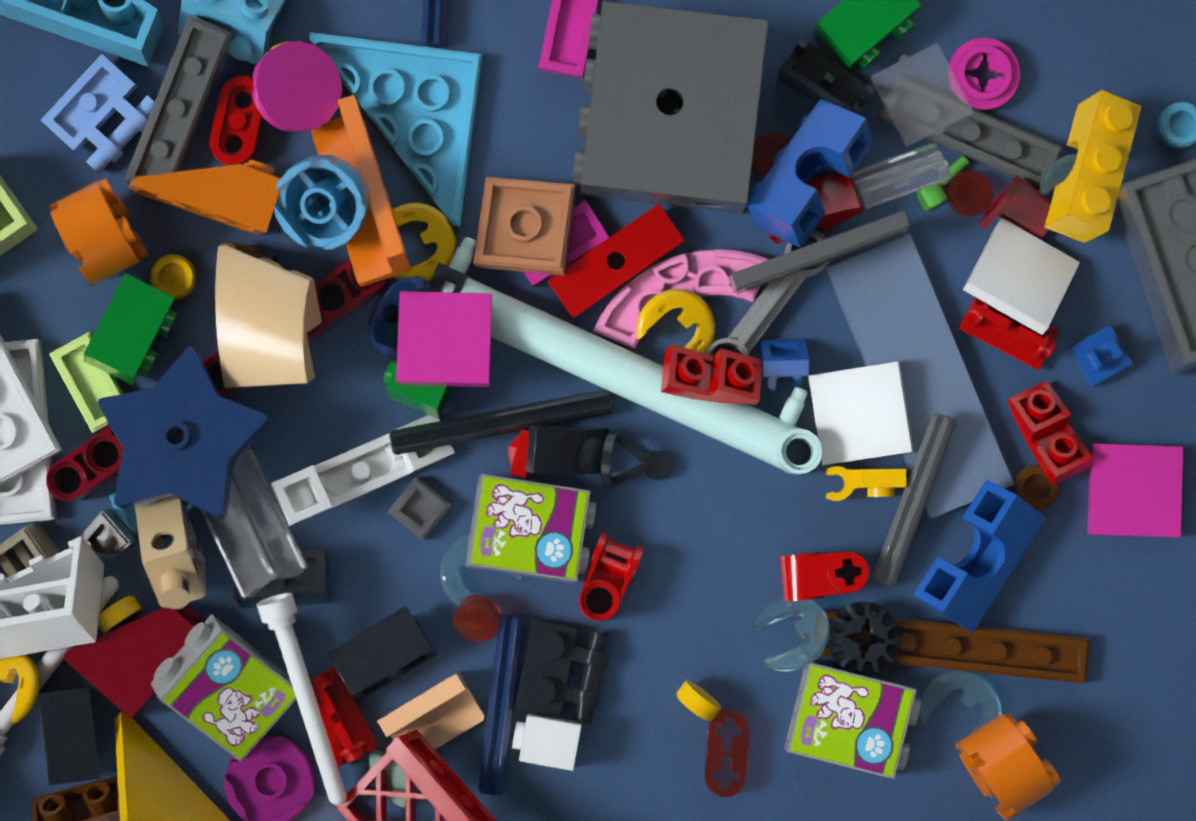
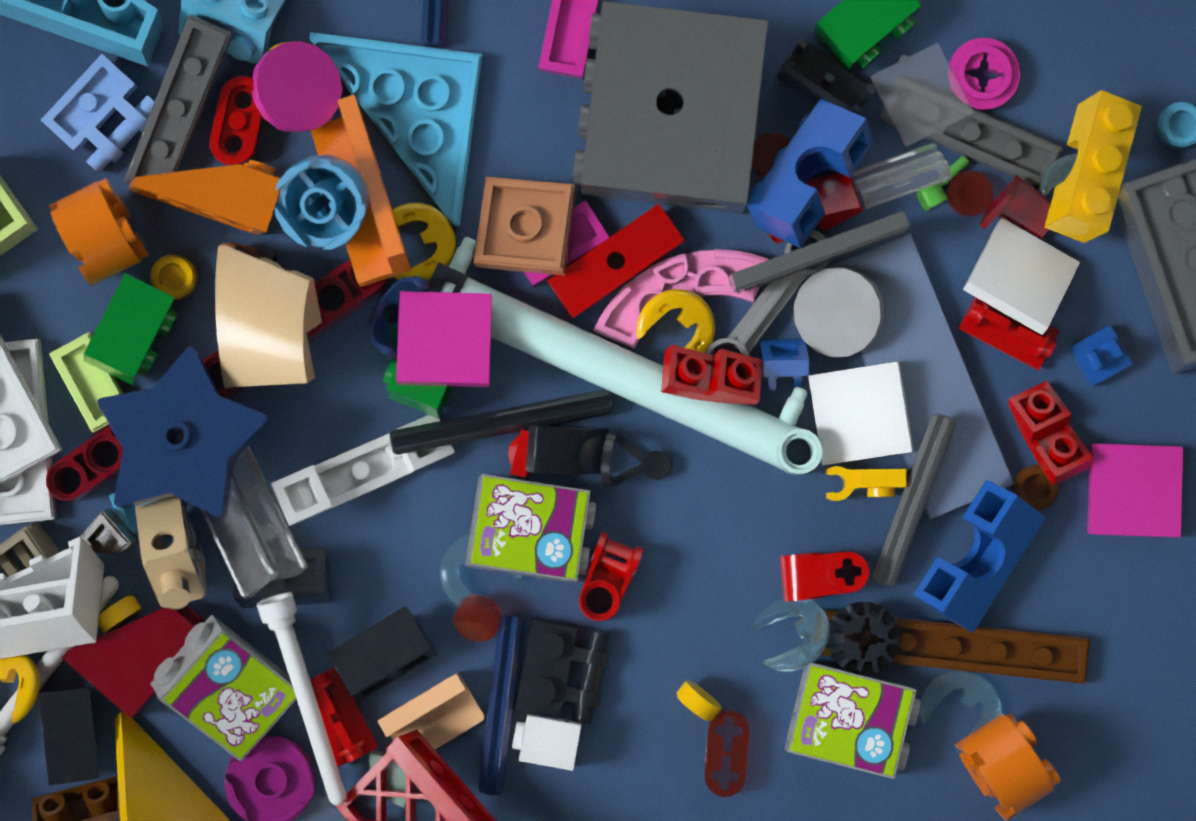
flat silver tile [387,477,452,540] -> none
none -> light grey tile [794,267,885,357]

